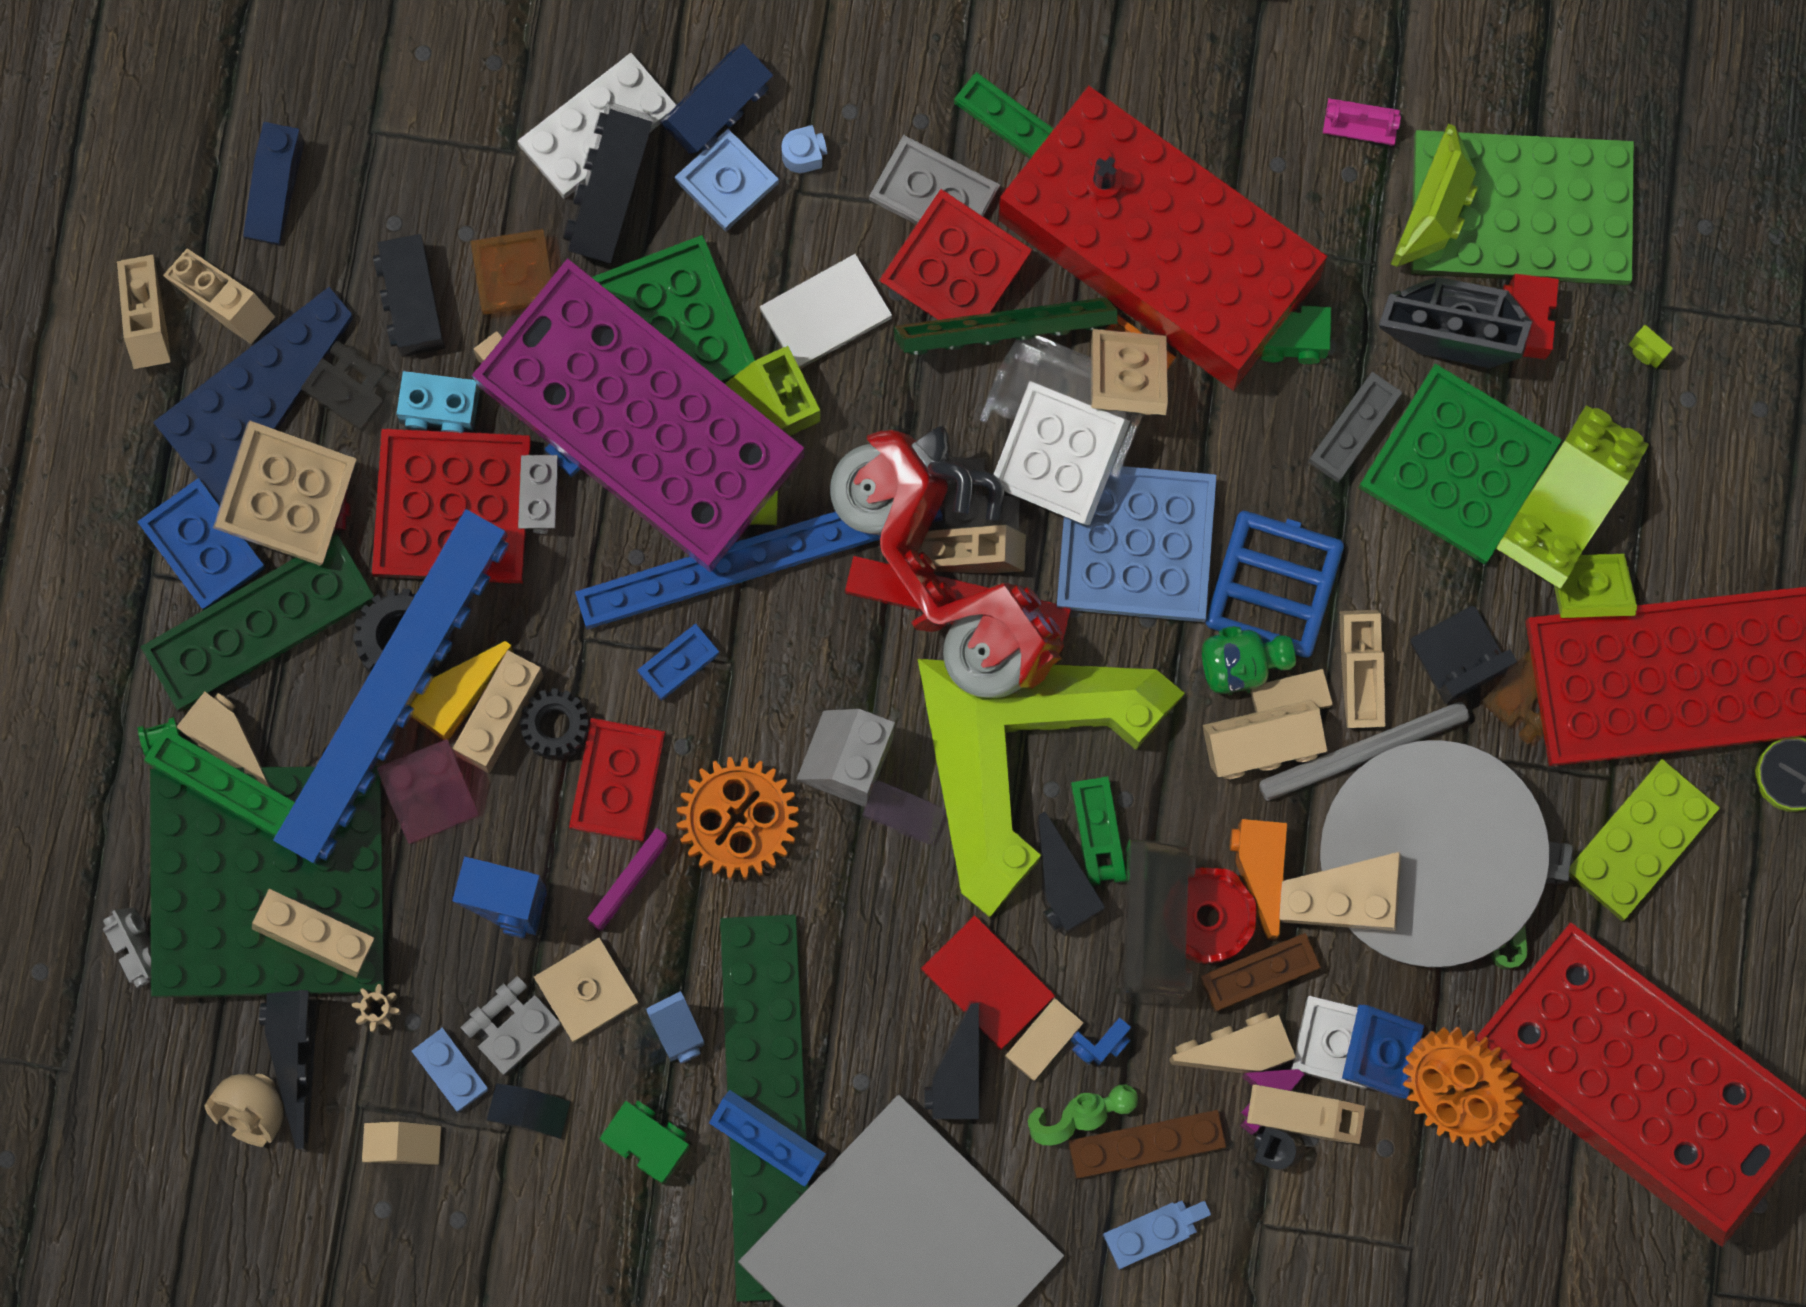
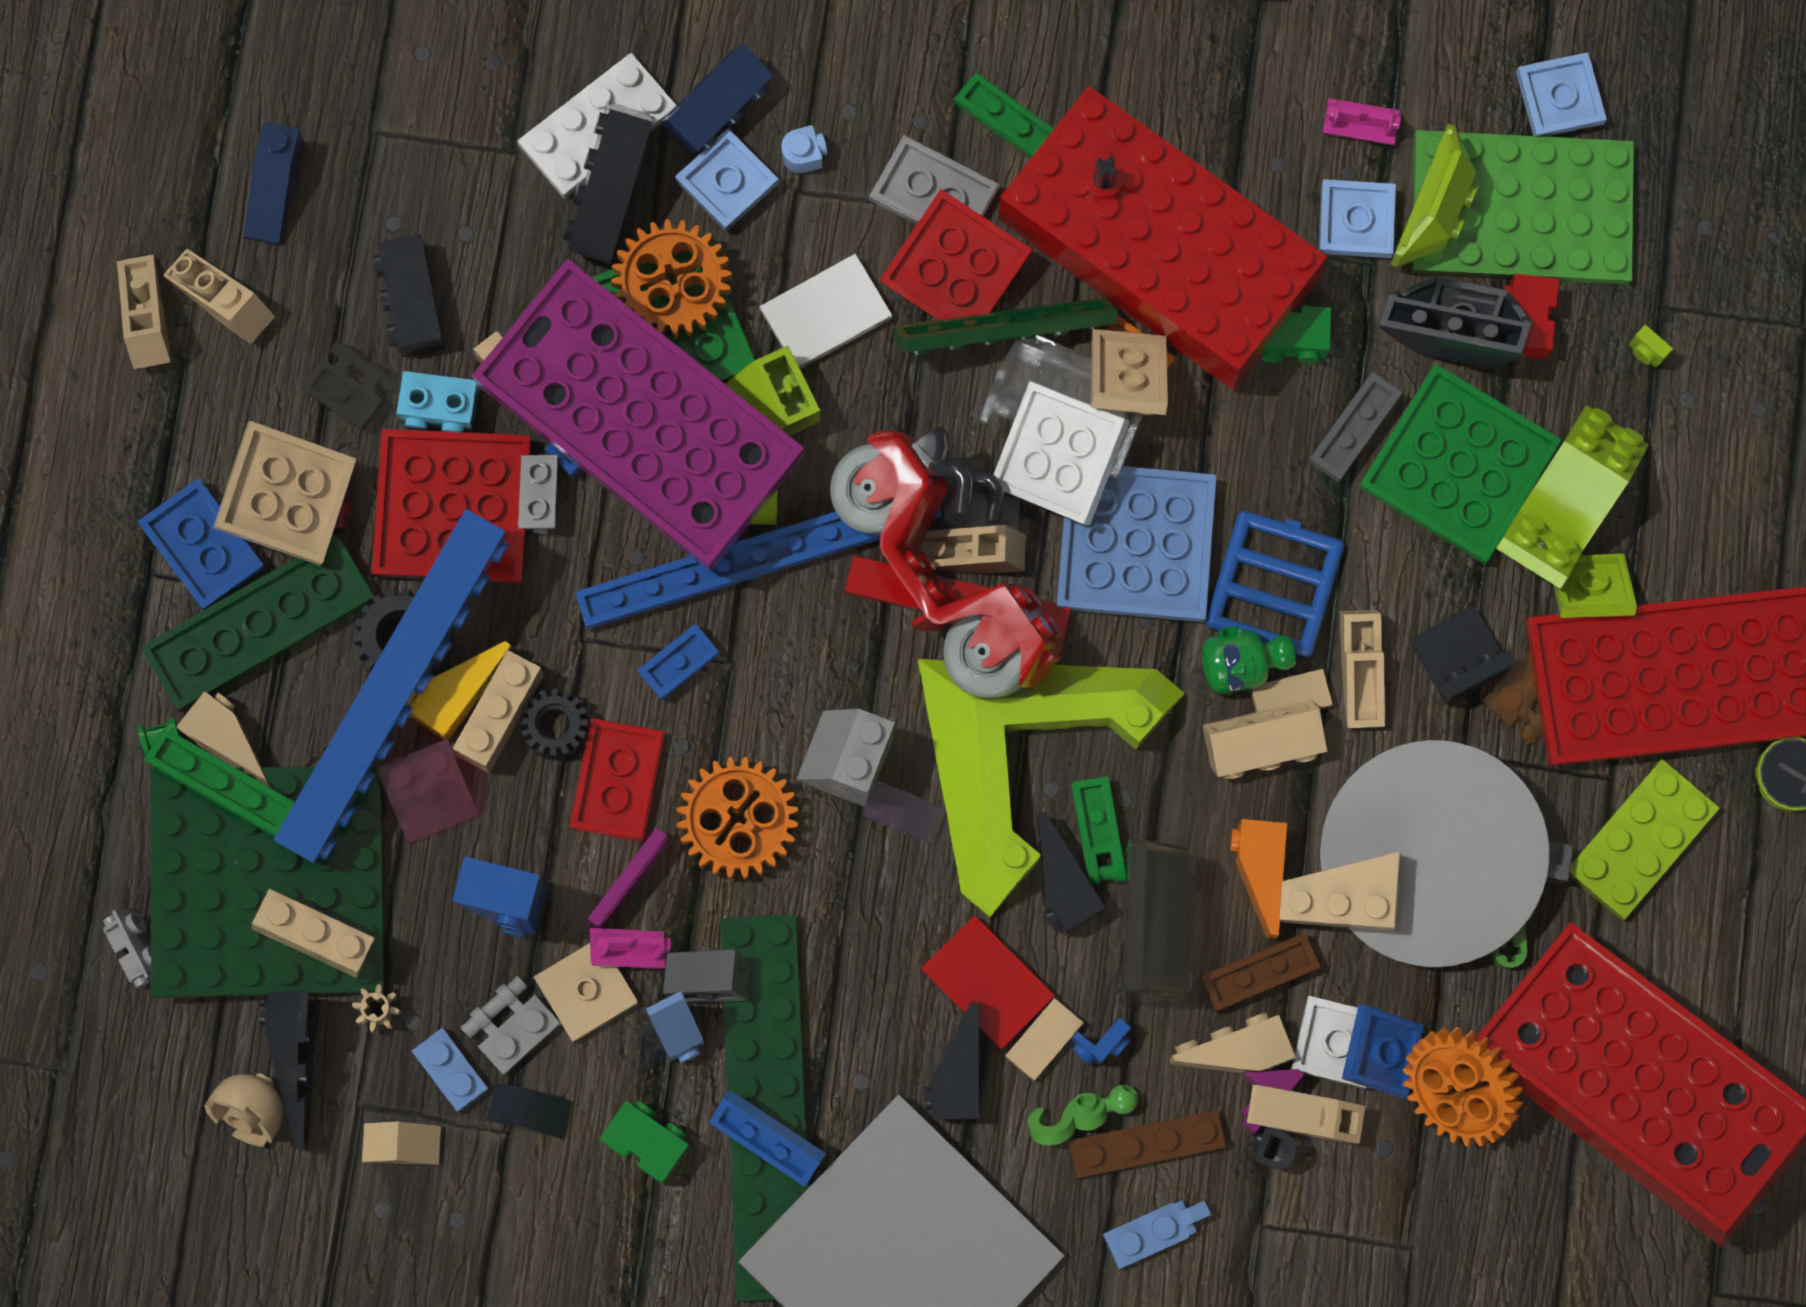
dark blue wing [153,287,353,505] -> none
clear orange plate [470,229,551,315] -> none
red plate [1160,868,1256,964] -> none
light grey axle [1259,702,1469,801] -> none
none -> dark pink hinge [590,928,671,969]
none -> orange gear [611,219,732,340]
none -> dark grey hinge [663,949,749,1004]
none -> light blue plate [1319,179,1396,258]
none -> light blue plate [1516,52,1607,137]

